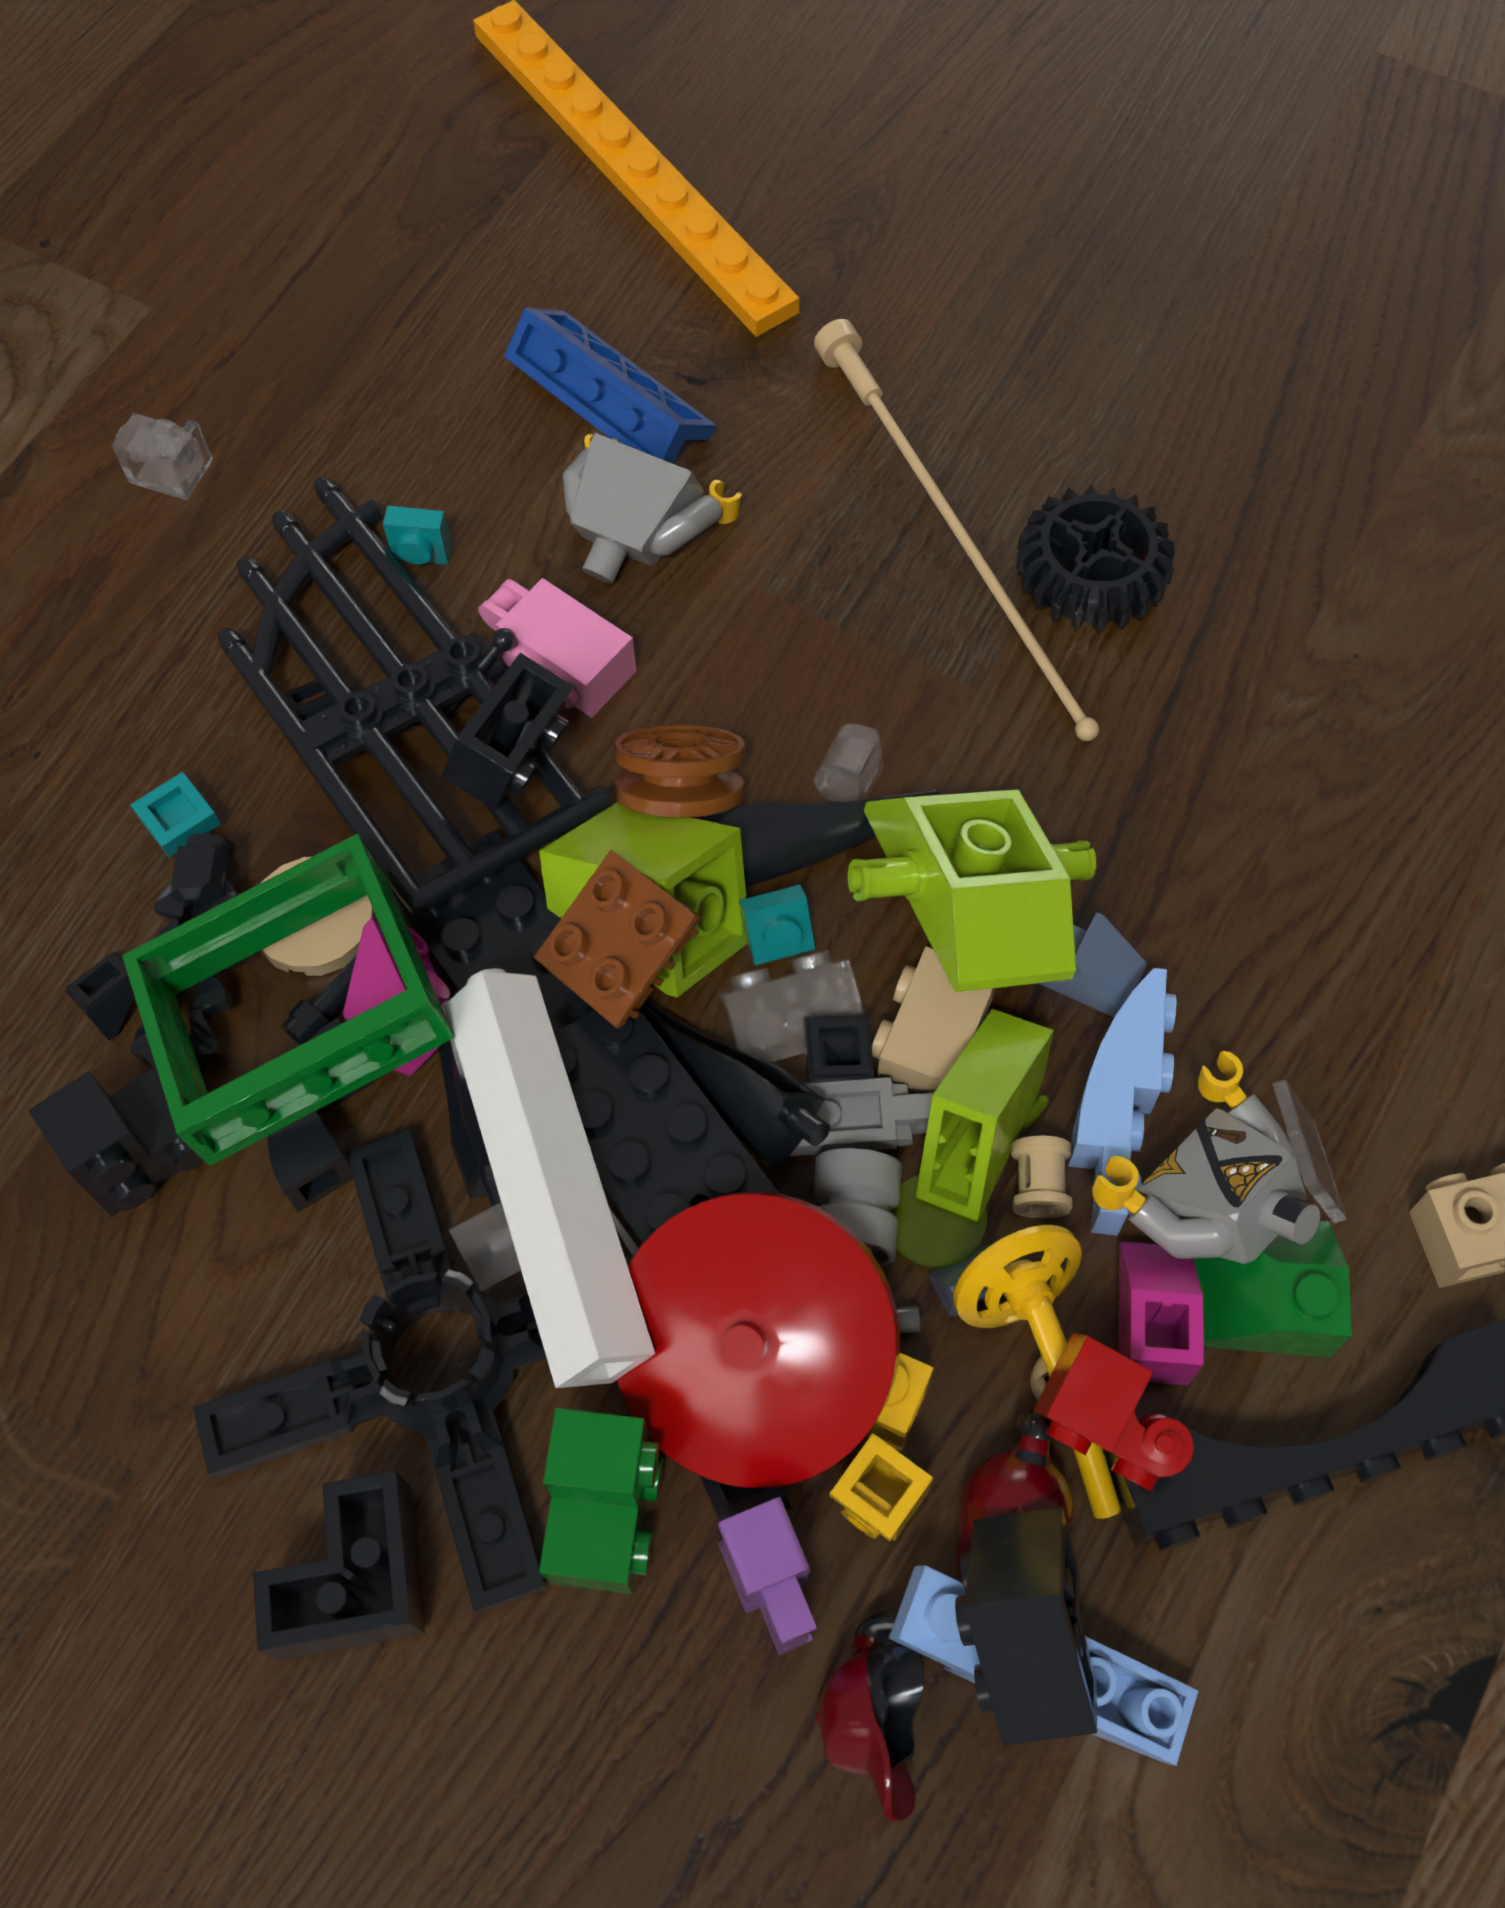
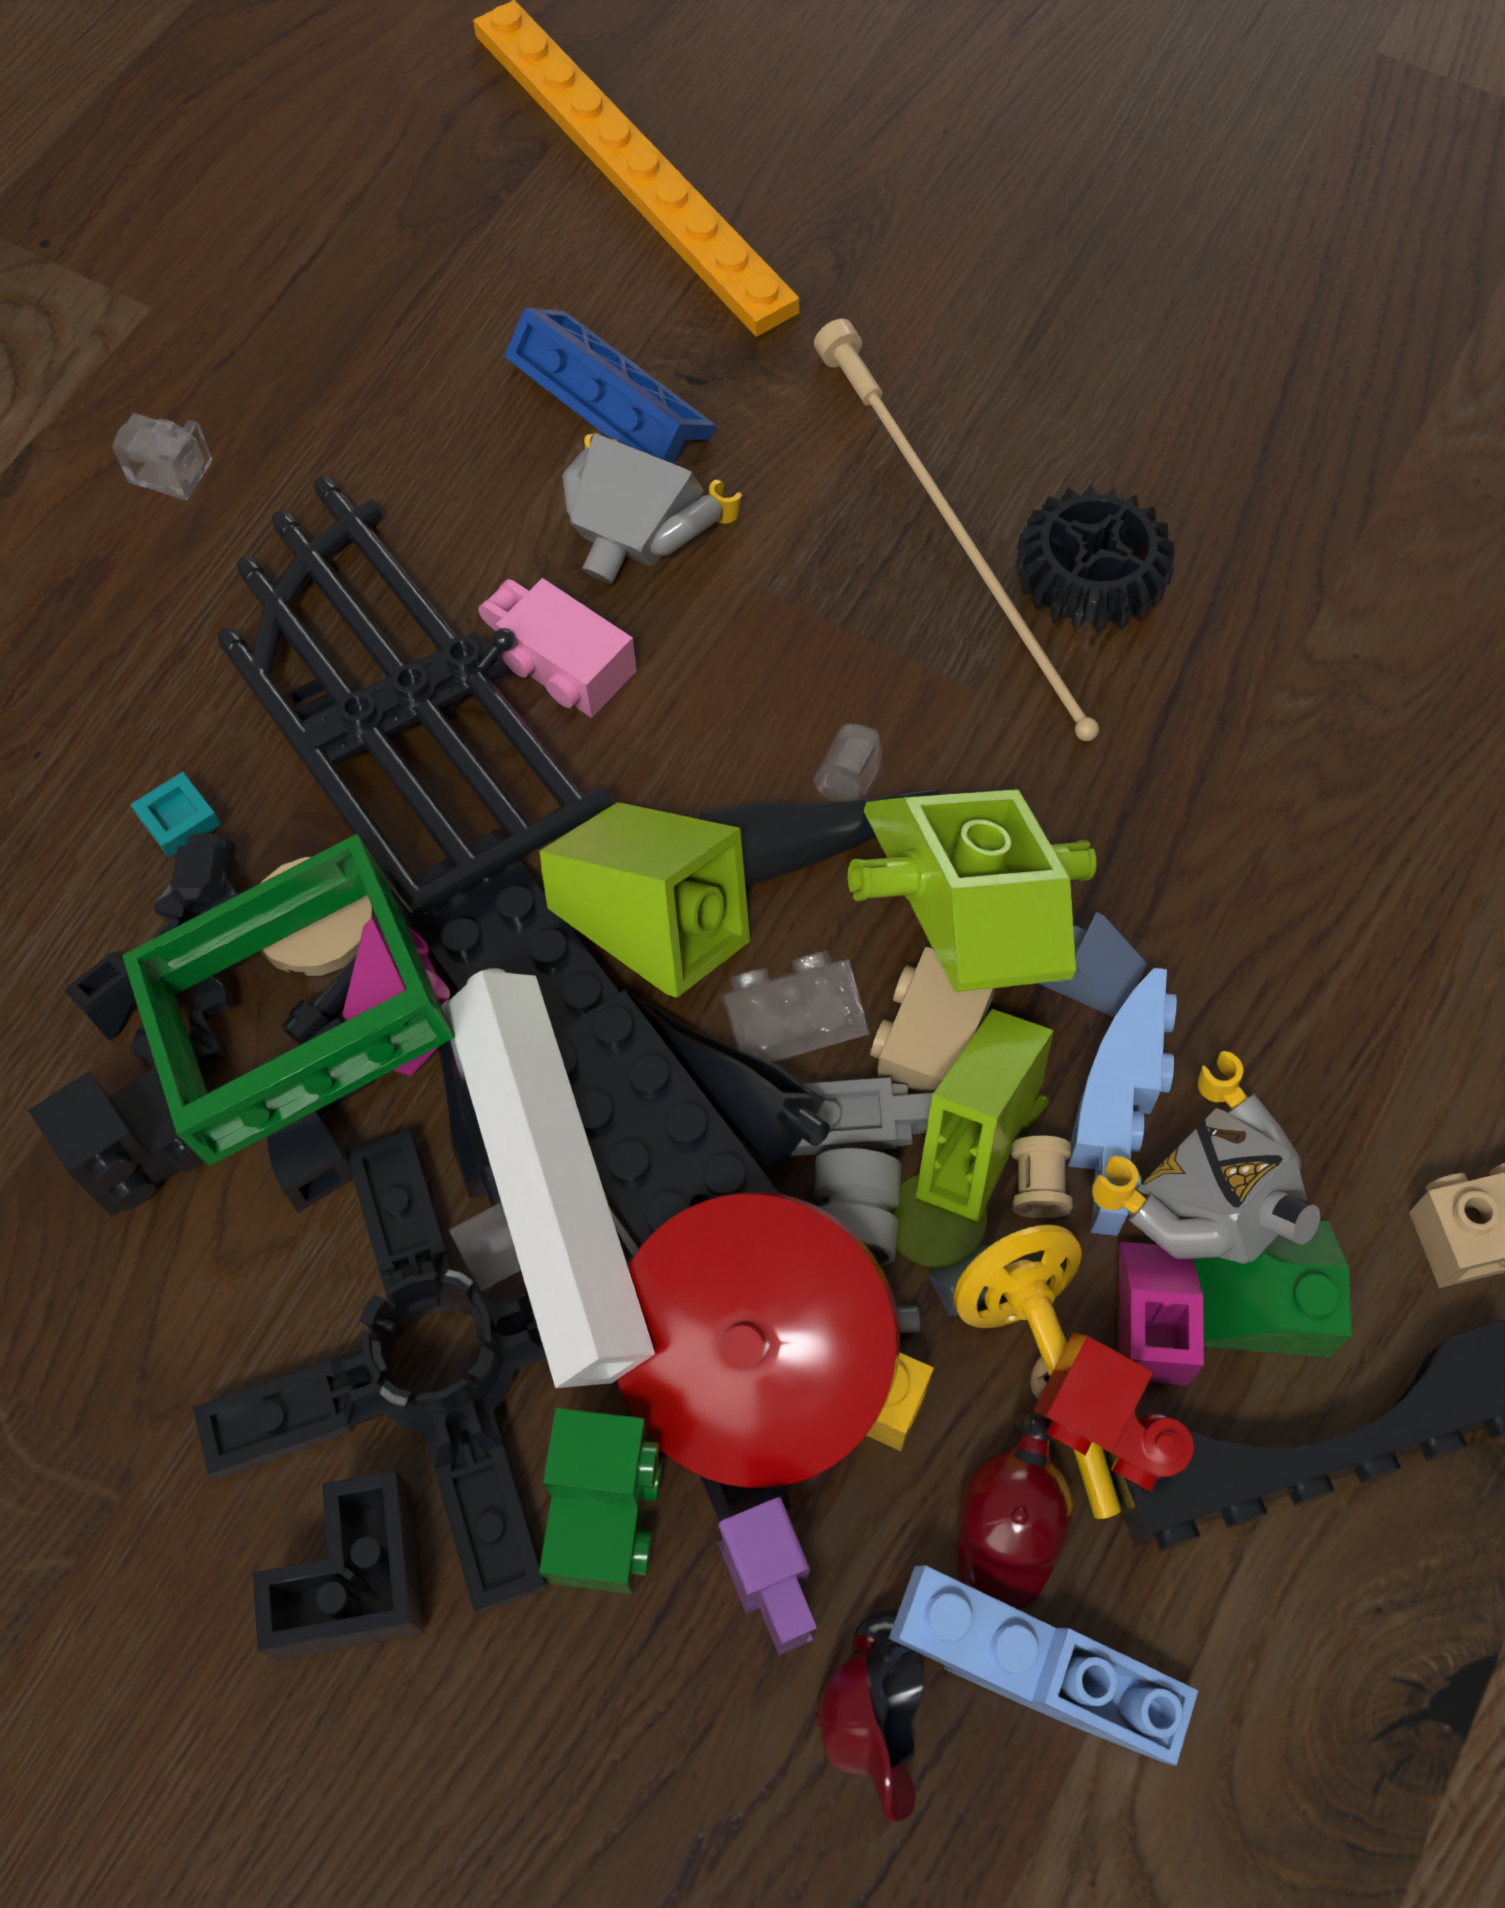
teal plate [383,506,453,565] -> none
black brick [442,653,574,811] -> none
dark orange hinge [534,850,702,1029] -> none
dark orange wheel [614,724,745,818] -> none
teal plate [739,884,815,966] -> none
black slope [803,1015,874,1083] -> none
yellow brick [829,1433,933,1541] -> none
black brick [955,1506,1097,1745] -> none
clear piece [1272,1079,1347,1223] -> none

